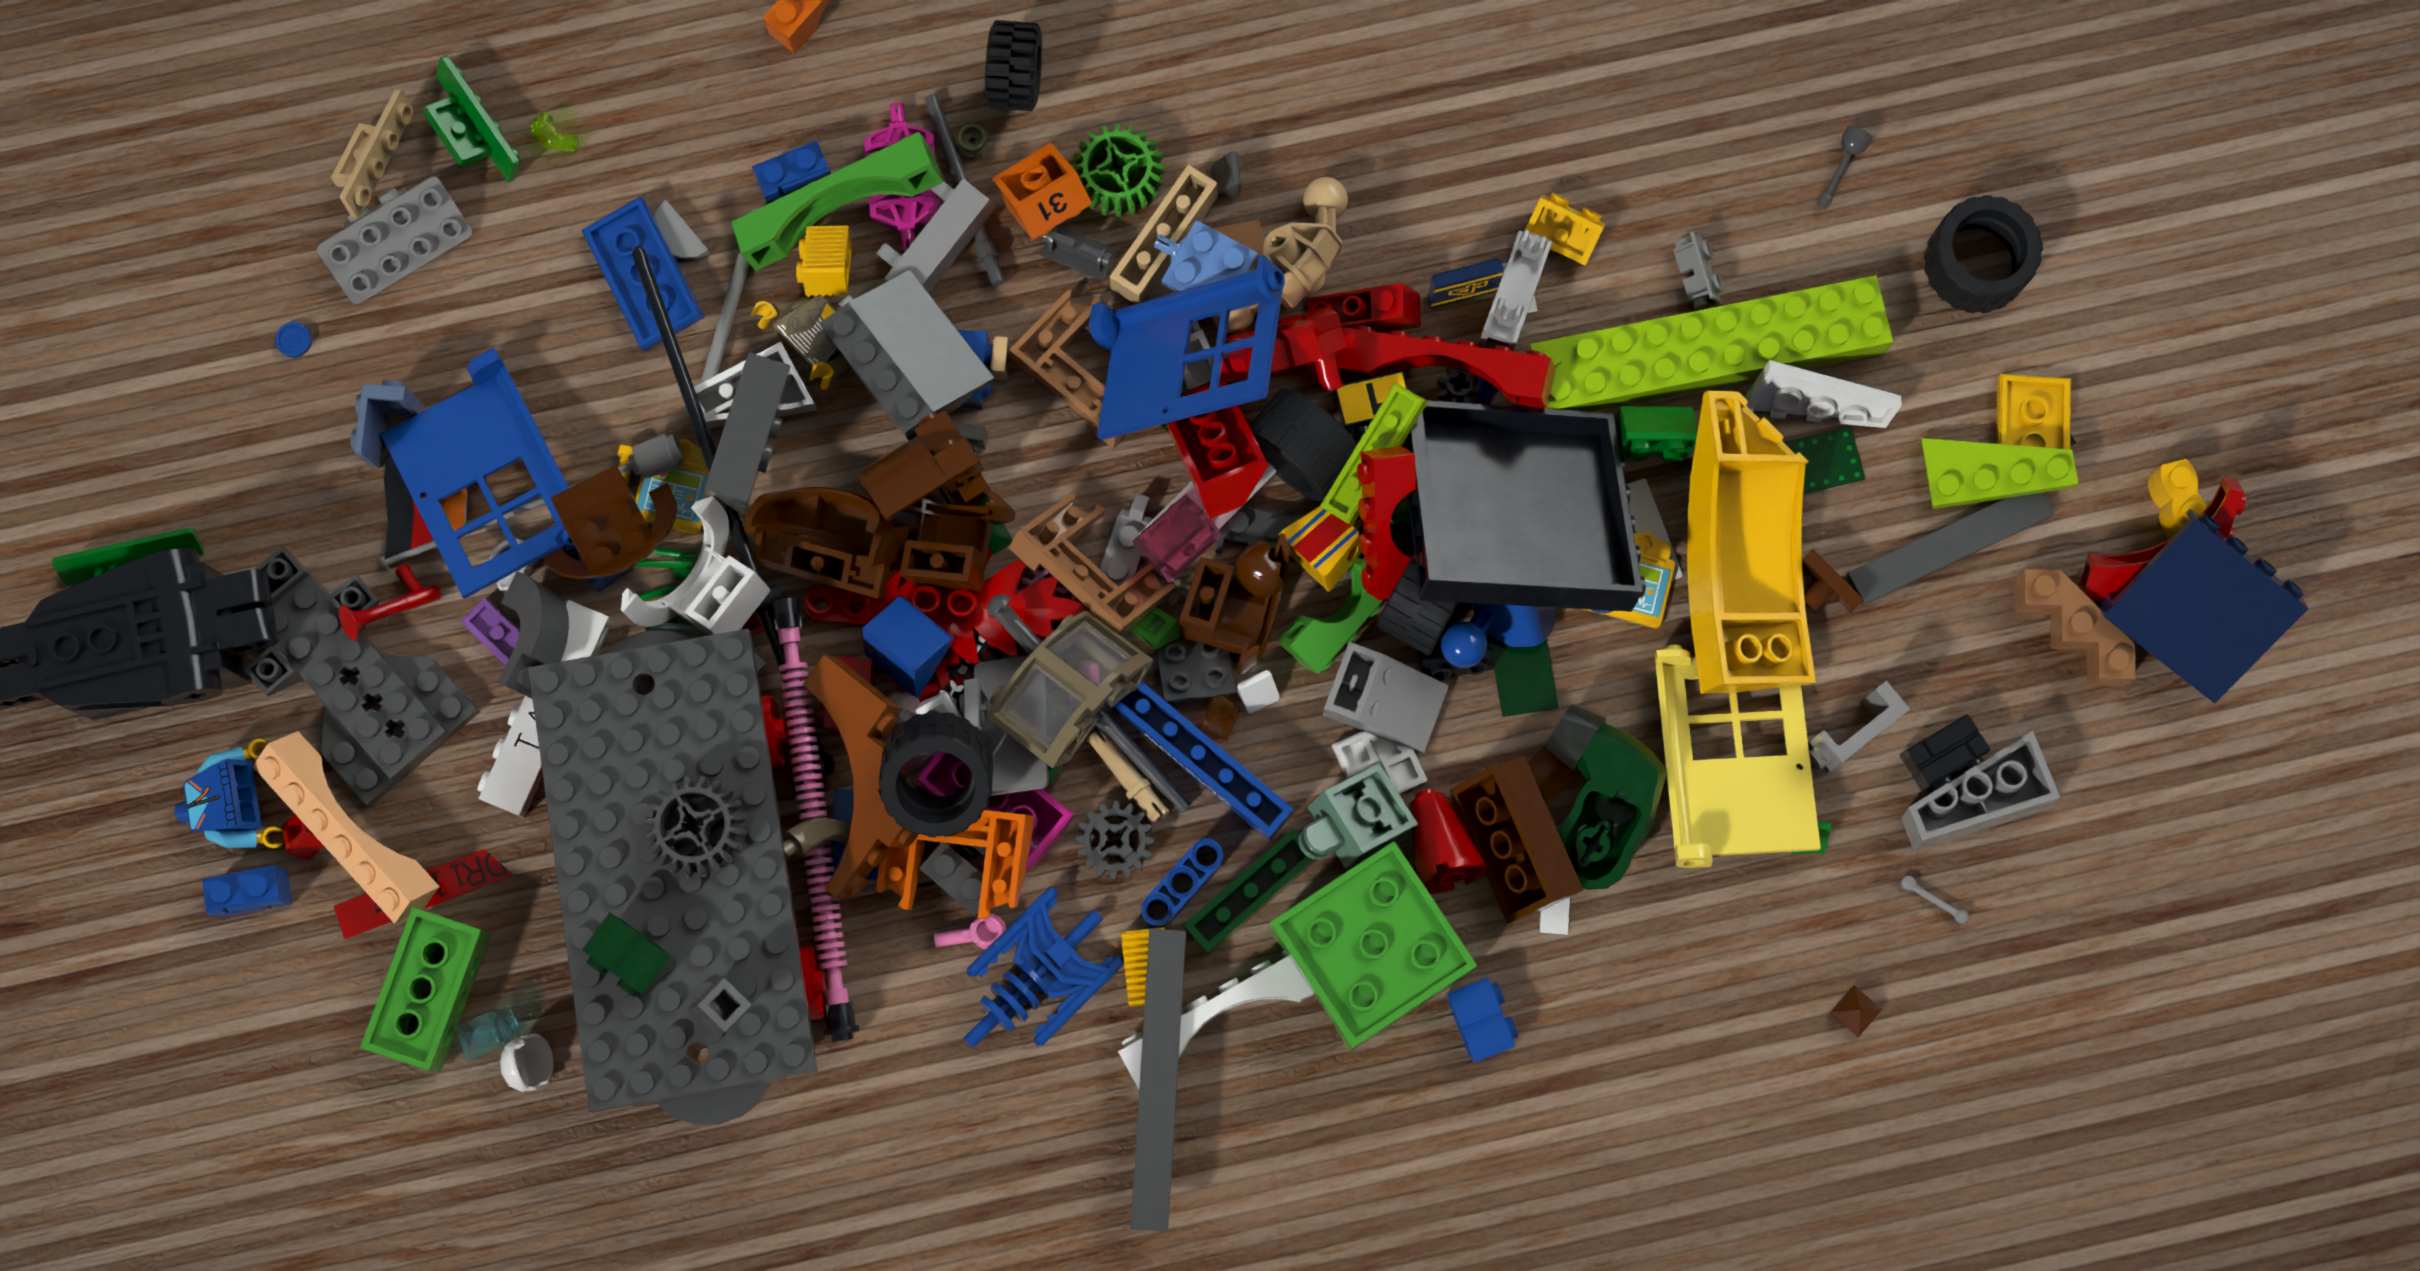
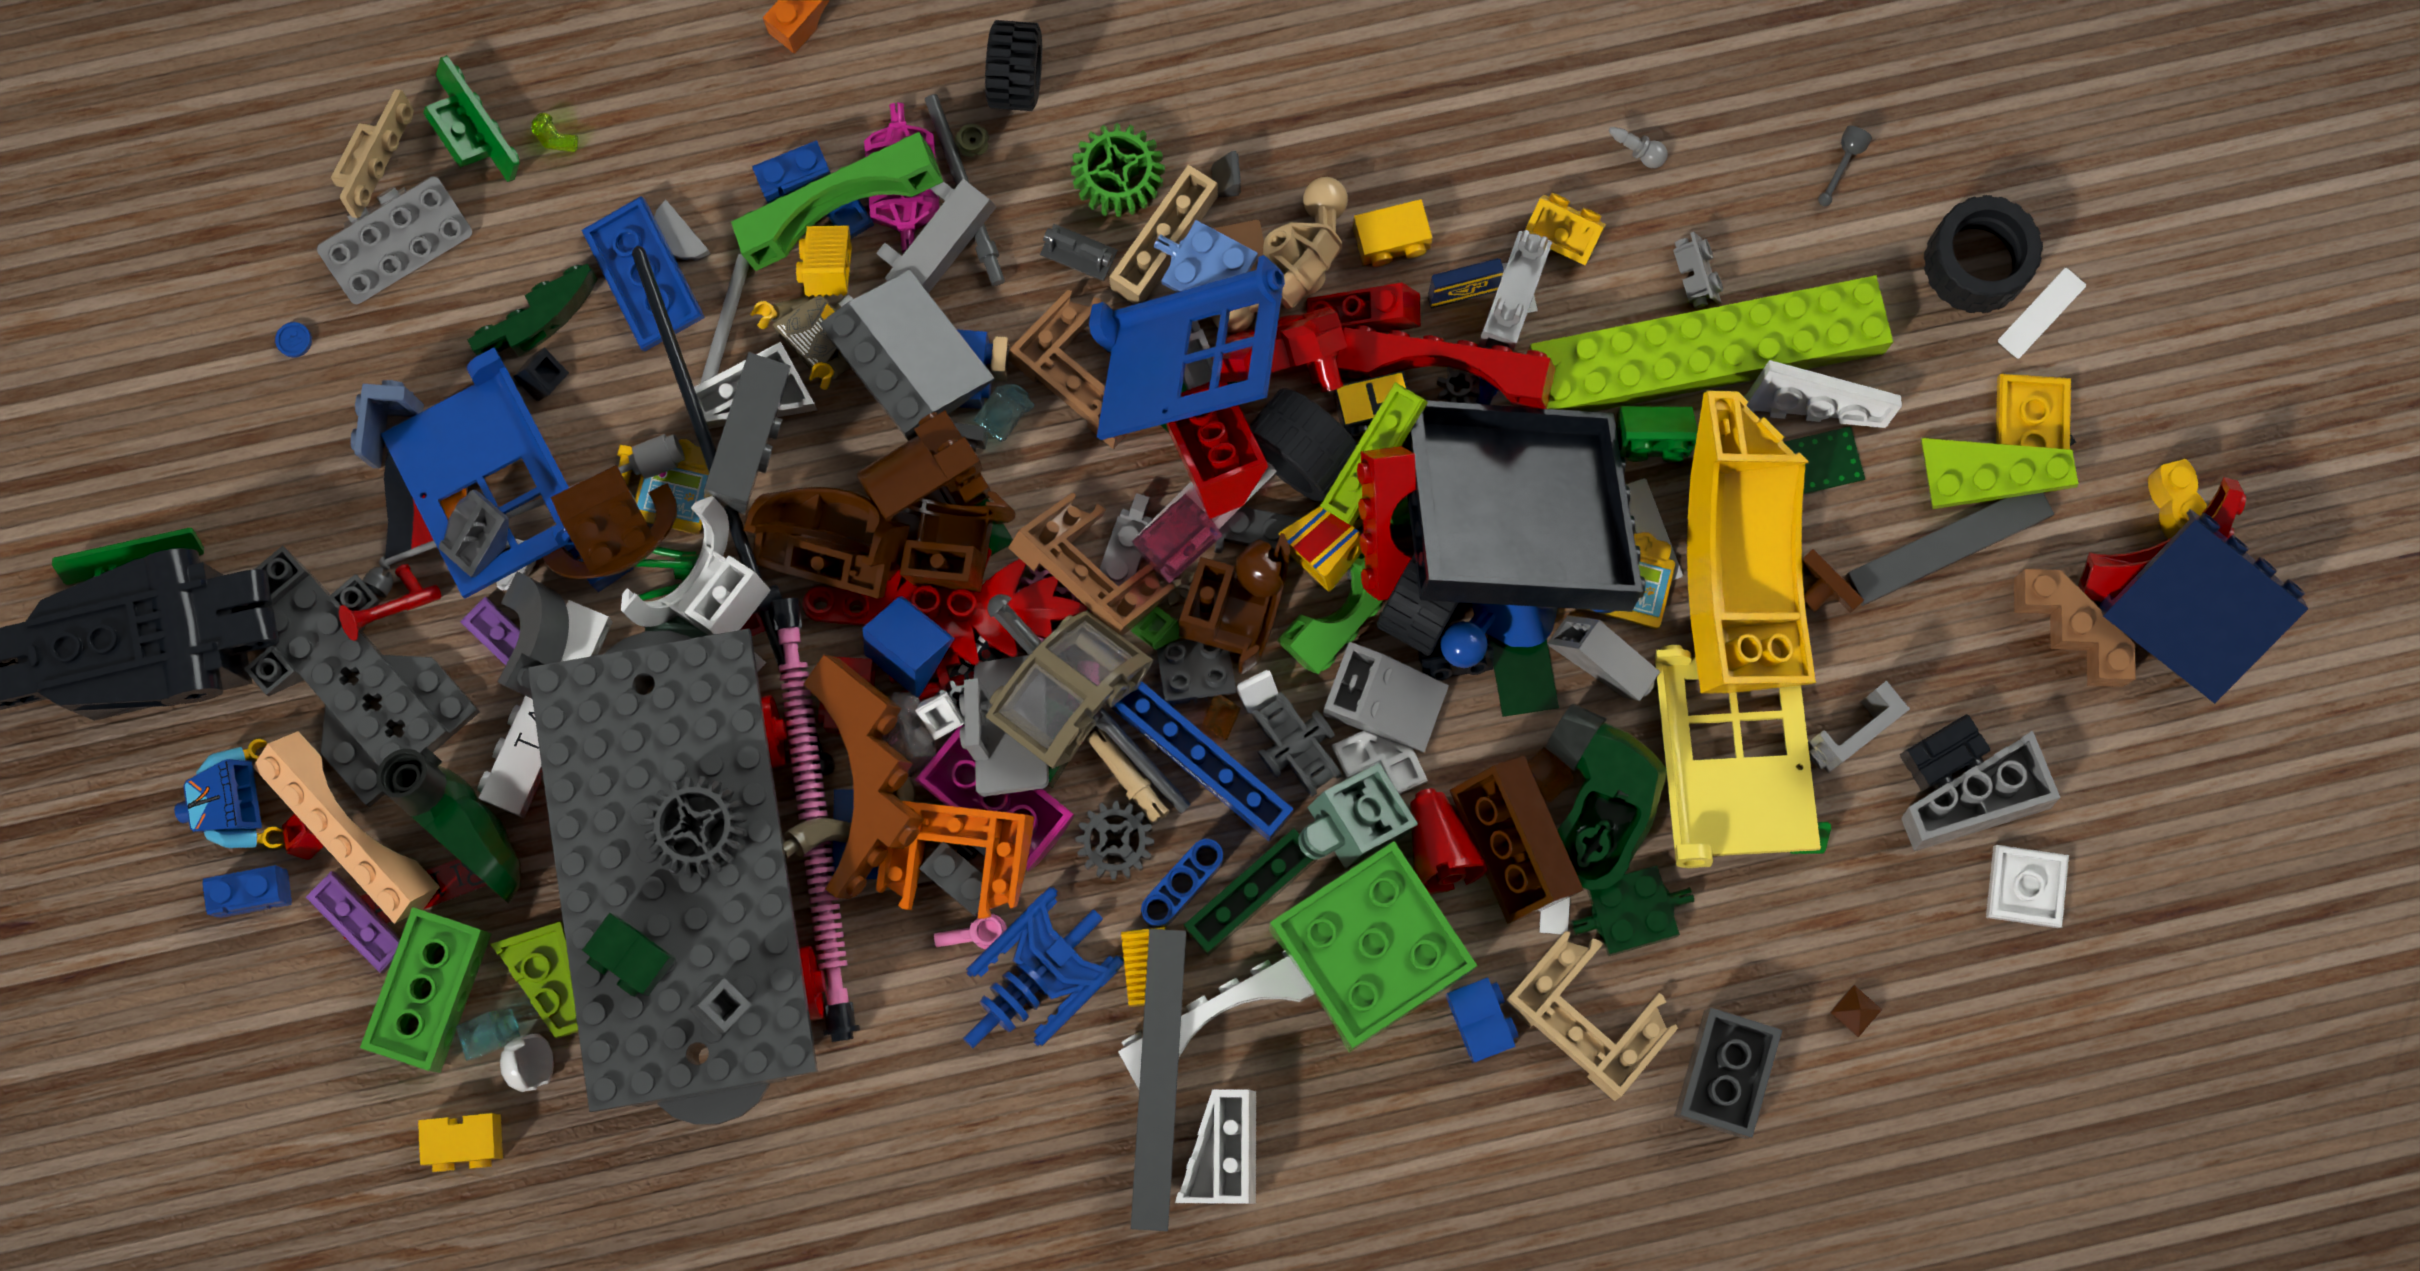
black tyre [879,711,993,838] -> none
orange brick [992,142,1092,240] -> none
light grey hinge [1900,876,1969,924] -> none
none -> medium lavender tile [306,871,401,973]
none -> dark grey hinge [362,567,394,598]
none -> dark green piece [376,747,521,903]
none -> yellow brick [418,1113,503,1172]
none -> flat silver slope [439,490,509,577]
none -> dark green slope [467,263,598,357]
none -> lime wing [490,921,578,1038]
none -> black slope [513,347,569,401]
none -> blue tile [827,199,874,239]
none -> clear light blue bracket [974,384,1035,442]
none -> white wedge [1175,1090,1256,1204]
none -> dark grey axle [1251,692,1342,797]
none -> yellow brick [1352,199,1432,267]
none -> tan wedge [1503,931,1678,1101]
none -> light grey slope [1547,615,1660,701]
none -> dark green plate [1571,865,1694,957]
none -> light grey bar [1608,127,1668,168]
none -> dark grey brick [1674,1008,1782,1139]
none -> white tile [1986,845,2069,928]
none -> white sticker [1998,268,2086,359]

